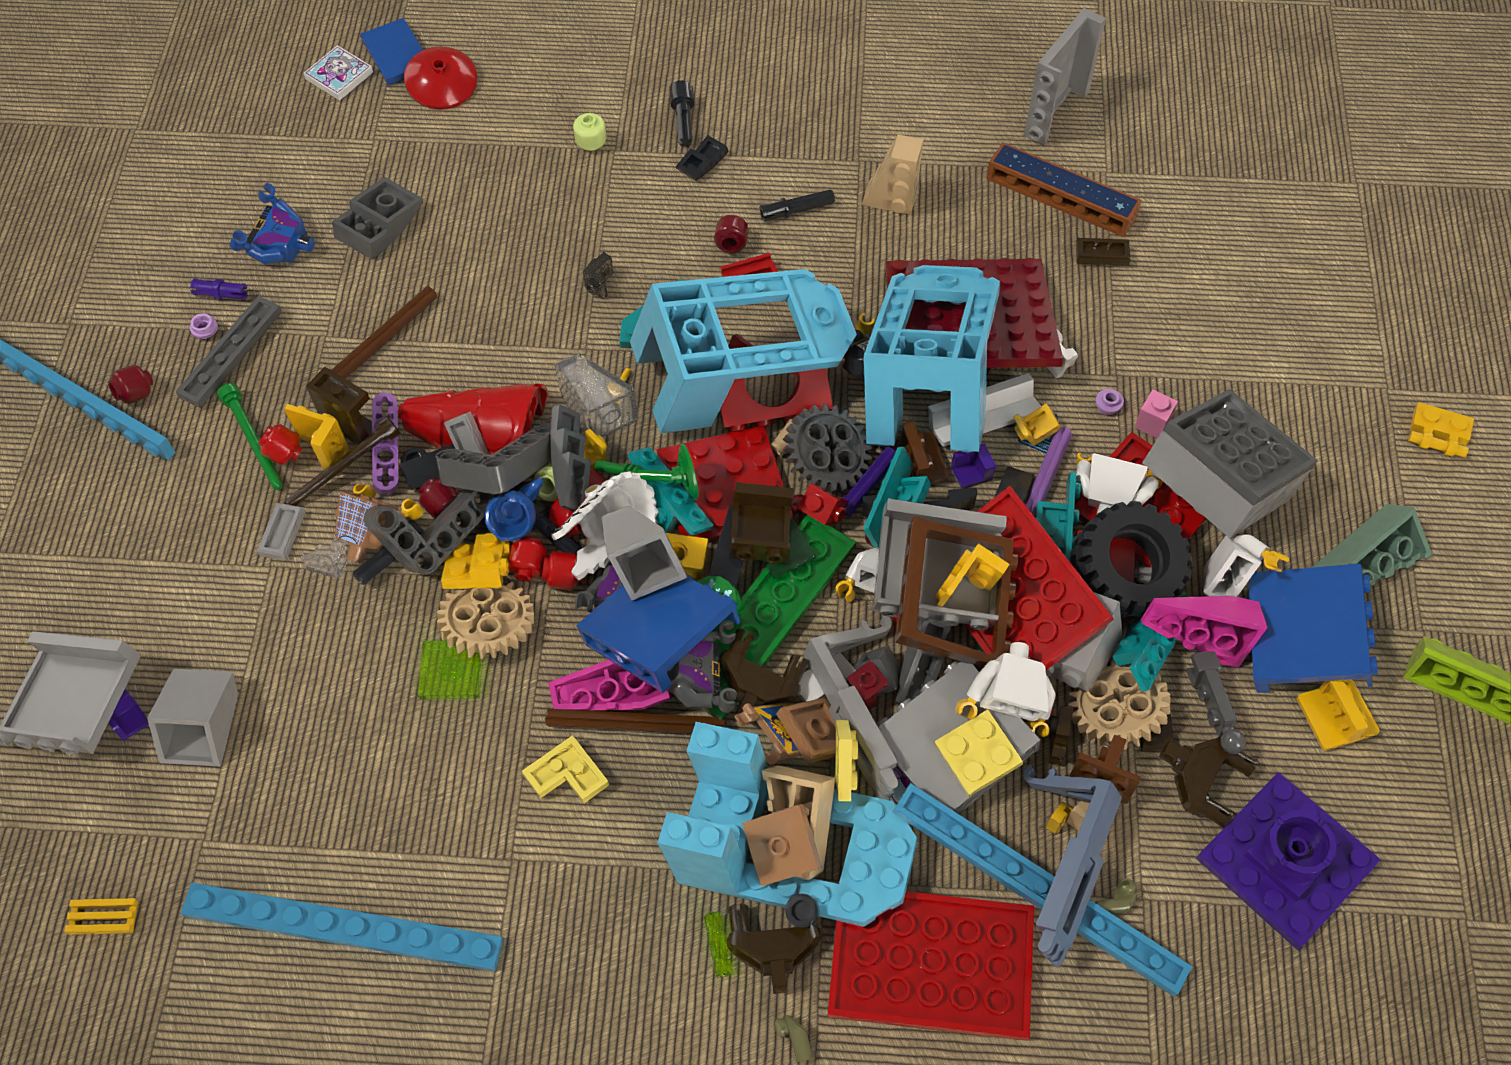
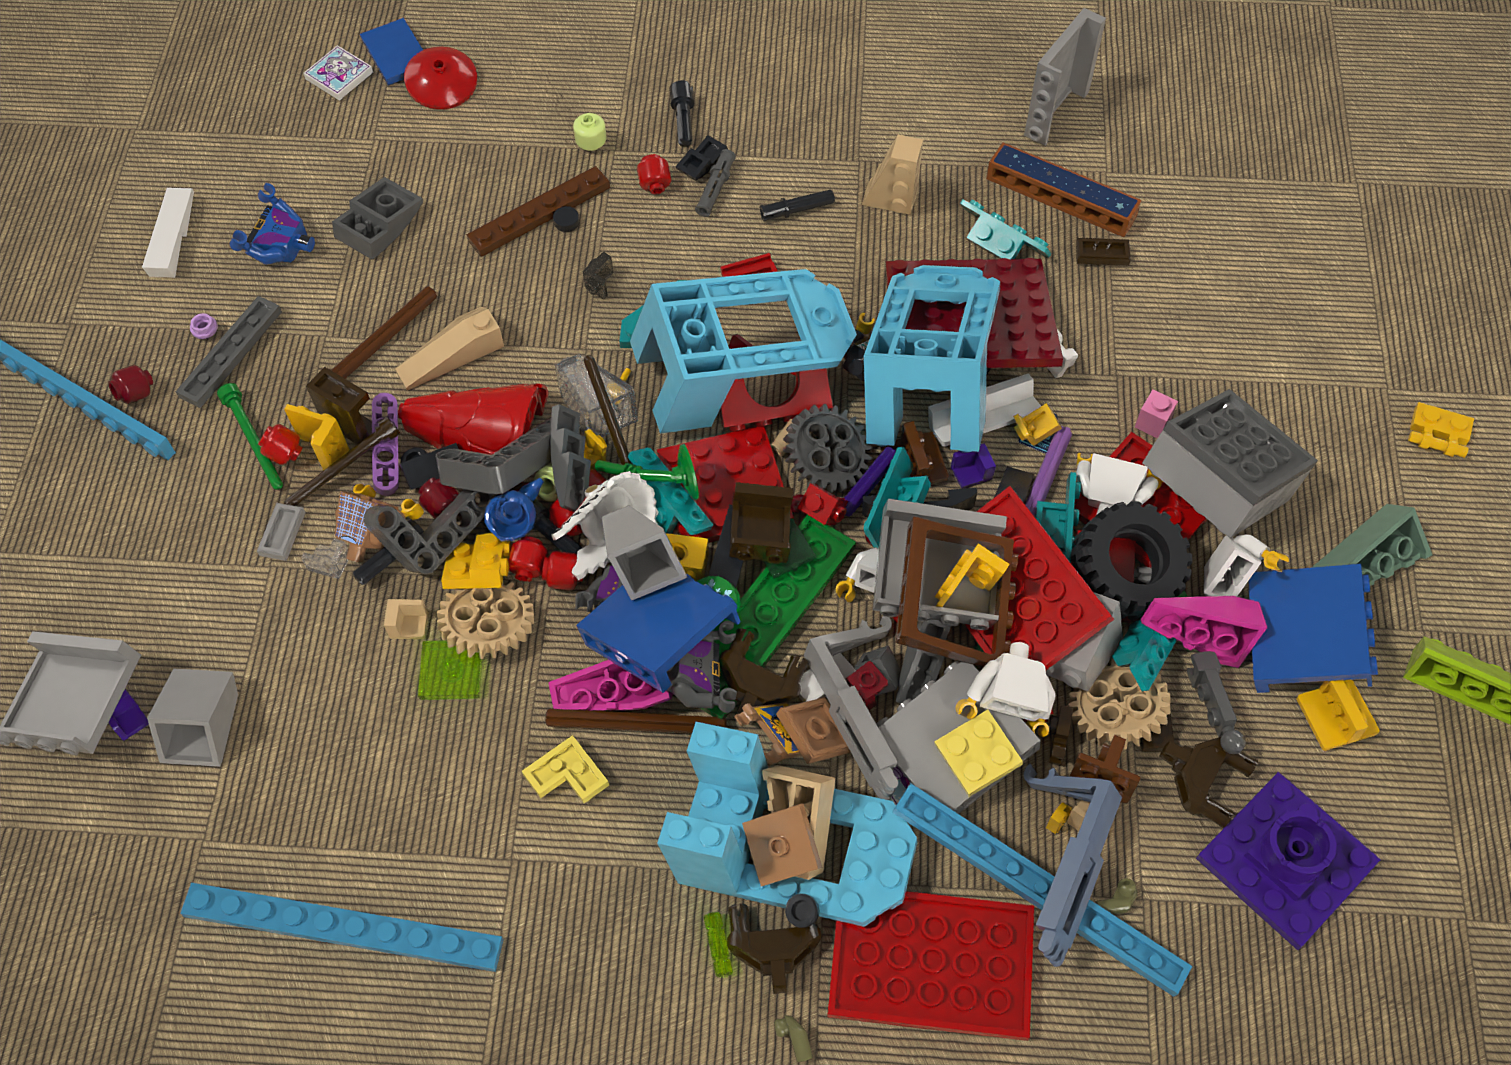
yellow tile [64,898,138,935] -> none
dark purple pin [190,278,248,301] -> none
light grey tile [444,411,489,454] -> none
dark red head [714,215,749,254] -> none
light yellow plate [835,720,858,801] -> none
lavender plate [1095,389,1124,416] -> none
none -> white slope [142,188,194,278]
none -> tan panel [384,599,429,639]
none -> tan wedge [395,307,504,391]
none -> reddish brown plate [466,166,610,257]
none -> black tile [553,206,580,232]
none -> dark brown piece [583,355,633,465]
none -> red head [636,154,672,194]
none -> dark grey pin [695,149,736,217]
none -> bracket [960,199,1052,260]

